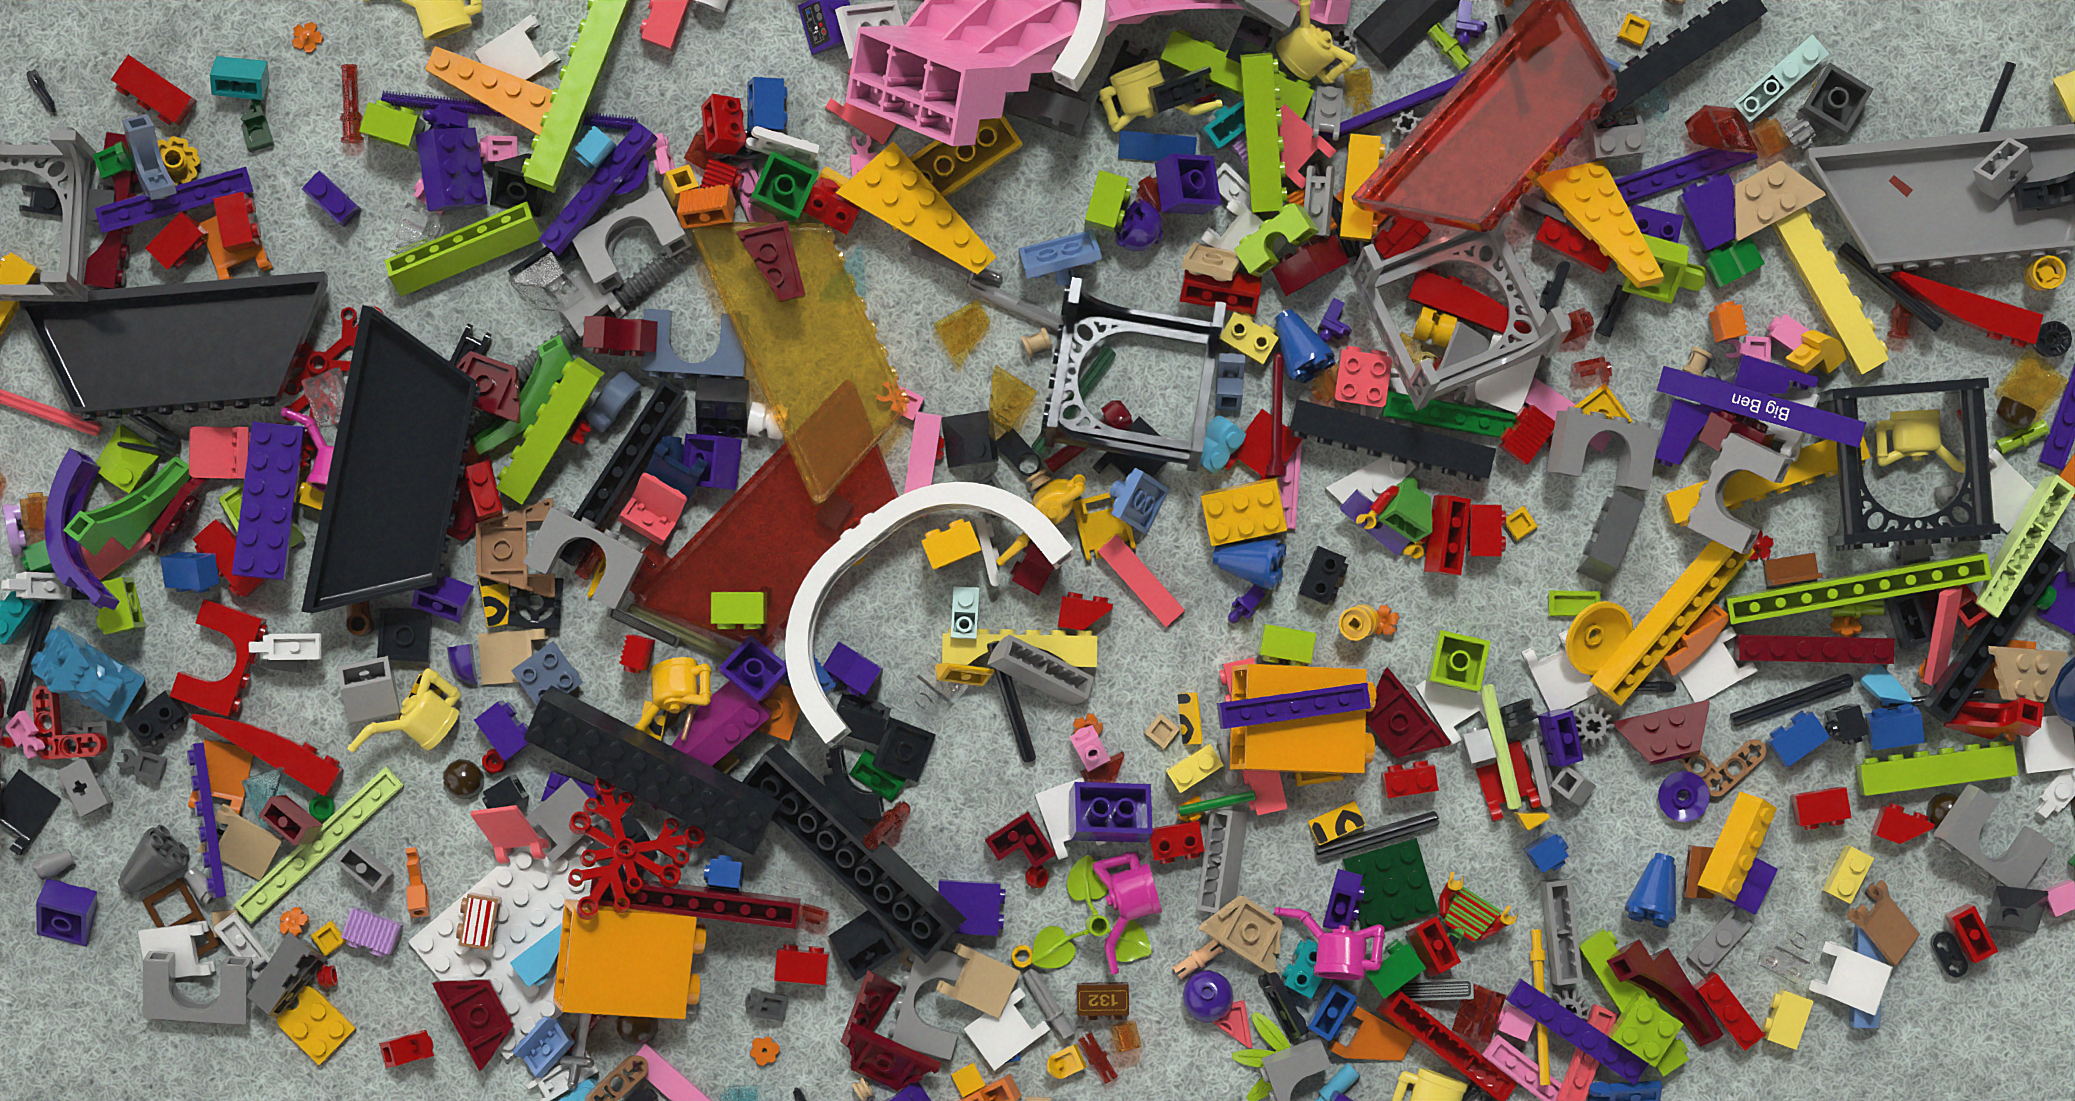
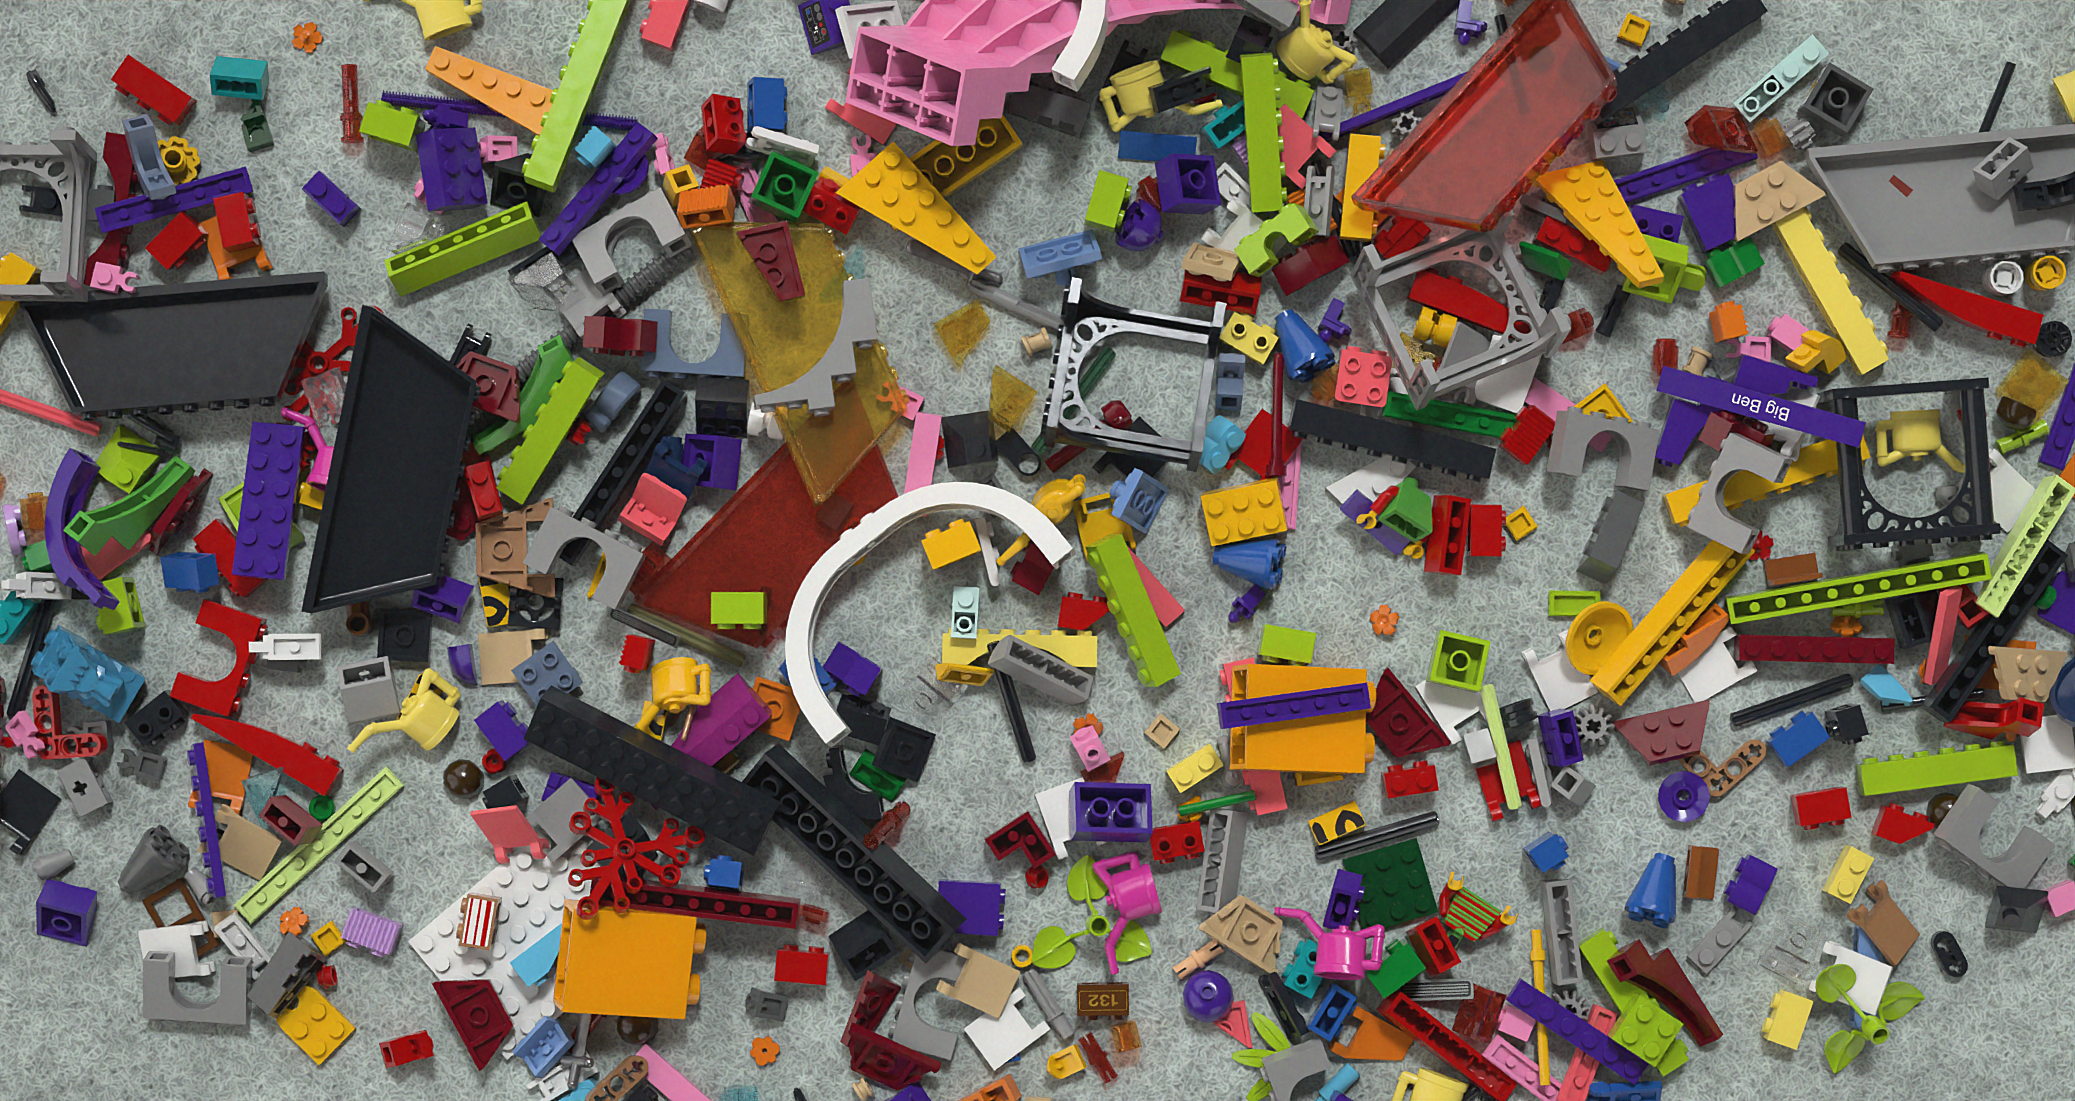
green tile [92,141,134,180] -> none
coral bracket [189,426,251,479] -> none
orange piece [406,847,430,918] -> none
white flag [475,15,561,80] -> none
clear red pin [574,528,605,580] -> none
dark purple slope [717,635,788,703] -> none
yellow tile [951,1062,986,1097] -> none
tan bush [1026,468,1052,491] -> none
yellow slope [1177,692,1203,745] -> none
black brick [1297,546,1349,605] -> none
yellow wheel [1339,604,1379,641] -> none
lime pin [1427,23,1472,72] -> none
yellow slope [1512,811,1550,831] -> none
clear red bracket [1571,356,1612,384] -> none
black piece [1634,681,1676,693] -> none
red brick [1693,971,1765,1051] -> none
yellow brick [1697,792,1777,902] -> none
blue brick [1865,704,1925,751] -> none
red brick [1945,903,1998,964] -> none
none -> bright pink plate [90,262,140,294]
none -> light grey arch [753,278,878,417]
none -> lime brick [1085,533,1181,687]
none -> green slope [1519,241,1572,280]
none -> clear red brick [1652,338,1679,376]
none -> lime plant [1815,964,1925,1074]
none -> white wheel [1982,261,2024,297]

